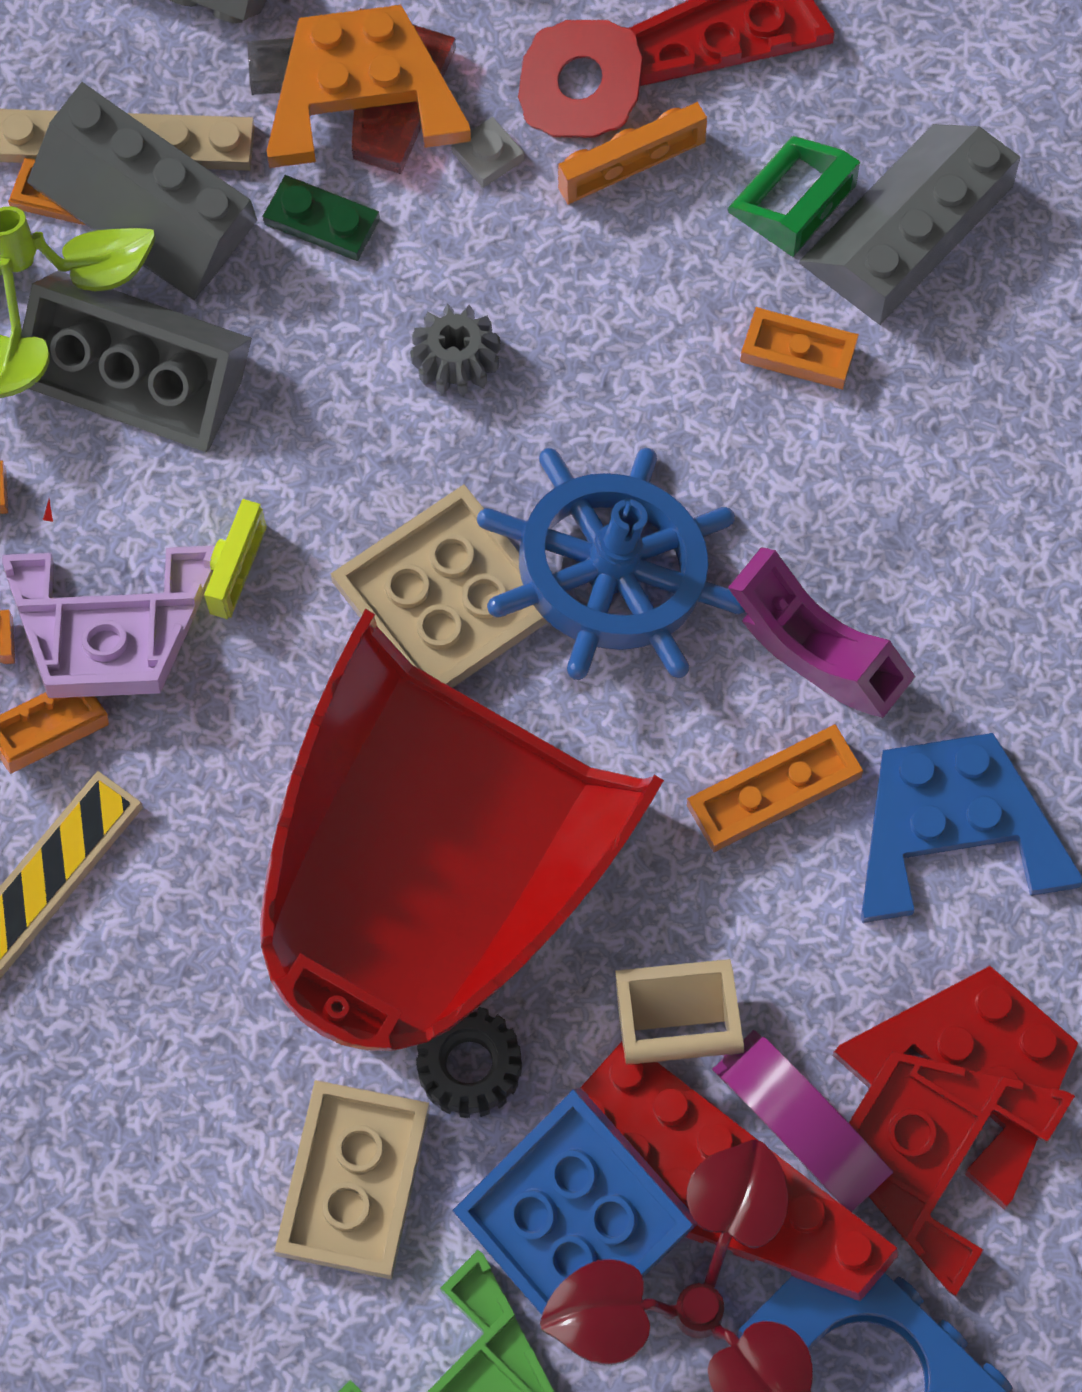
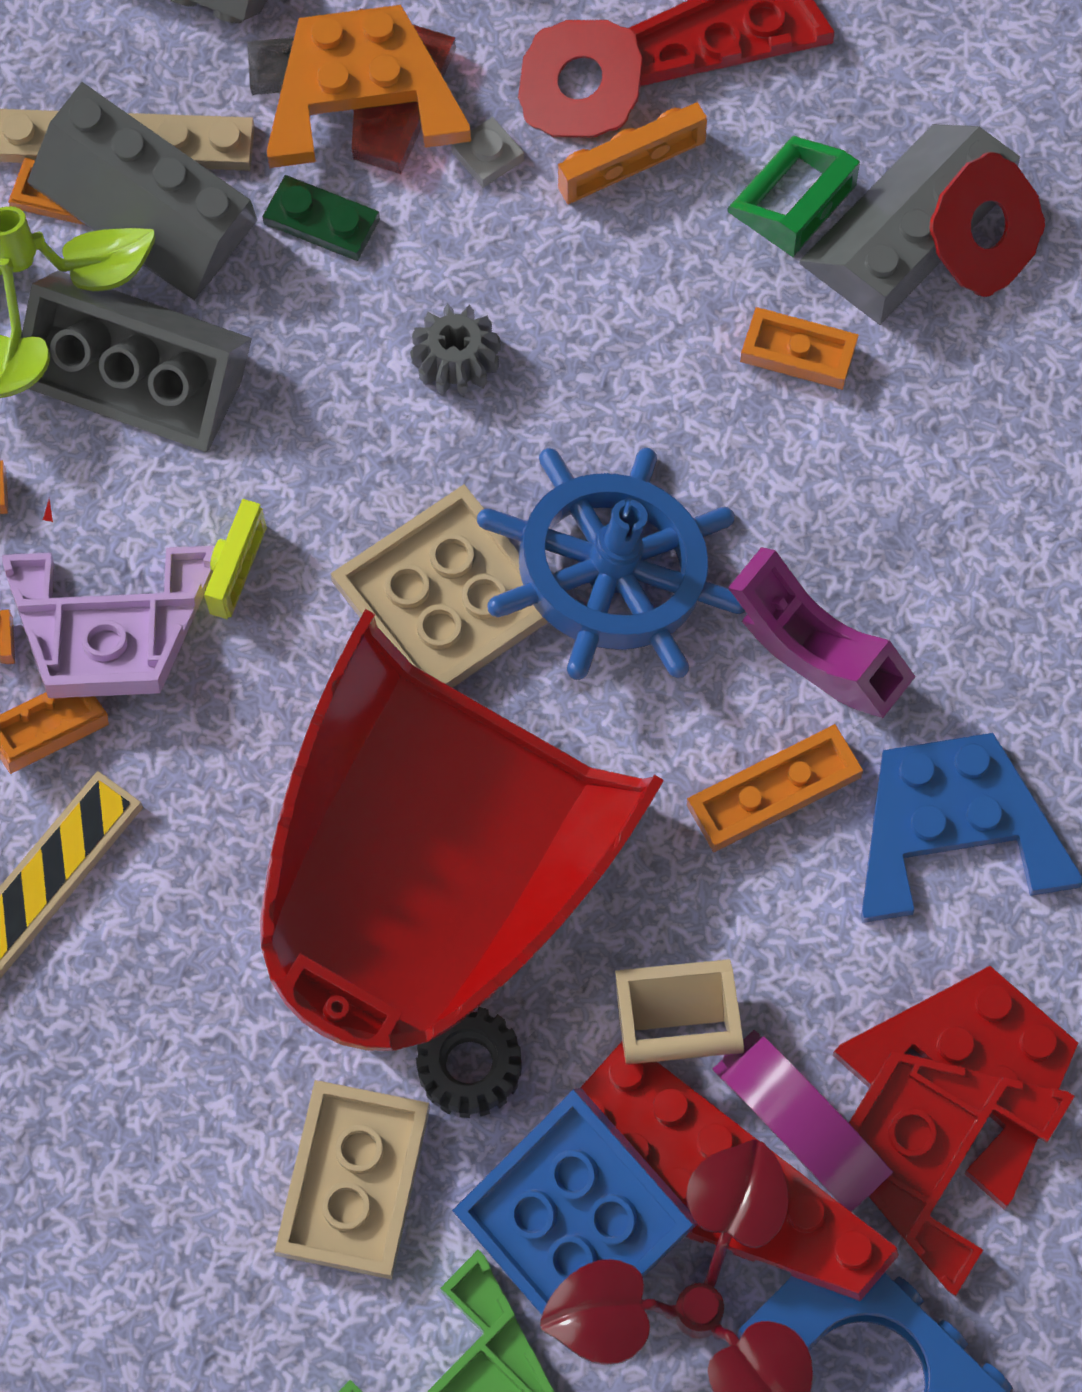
none -> red piece [930,152,1045,297]

